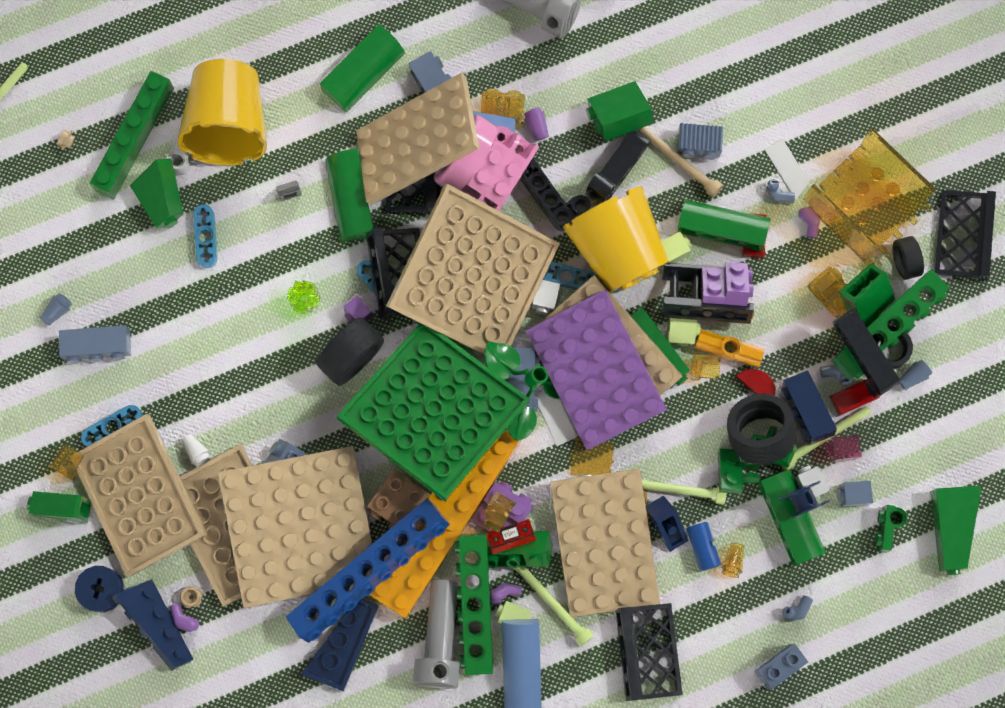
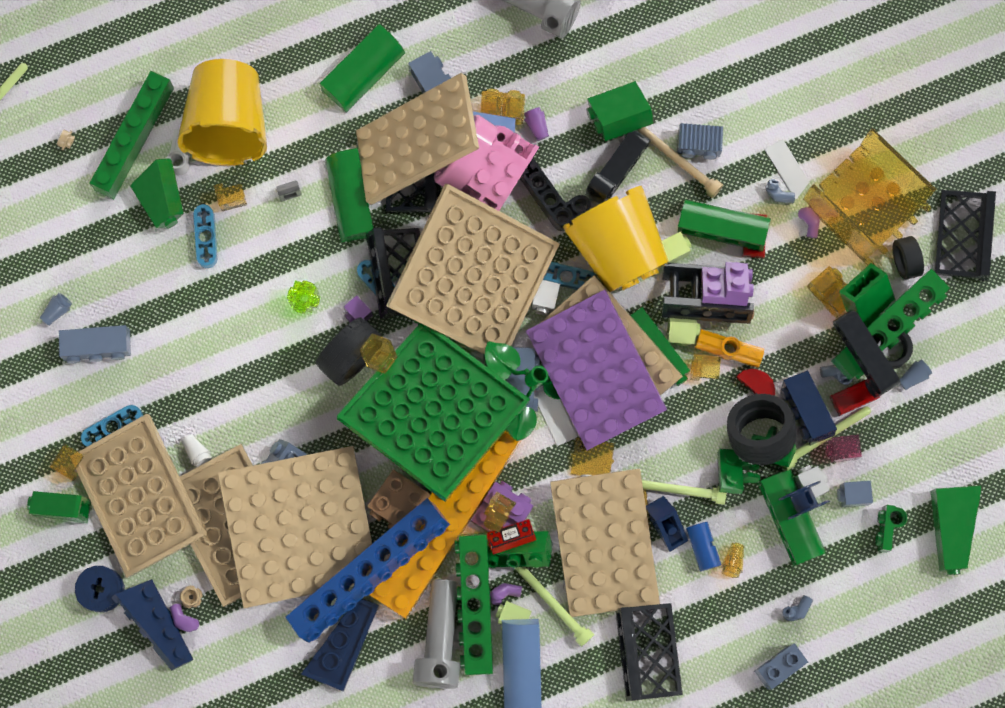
none -> clear yellow panel [214,183,247,212]
none -> clear yellow panel [360,334,397,374]

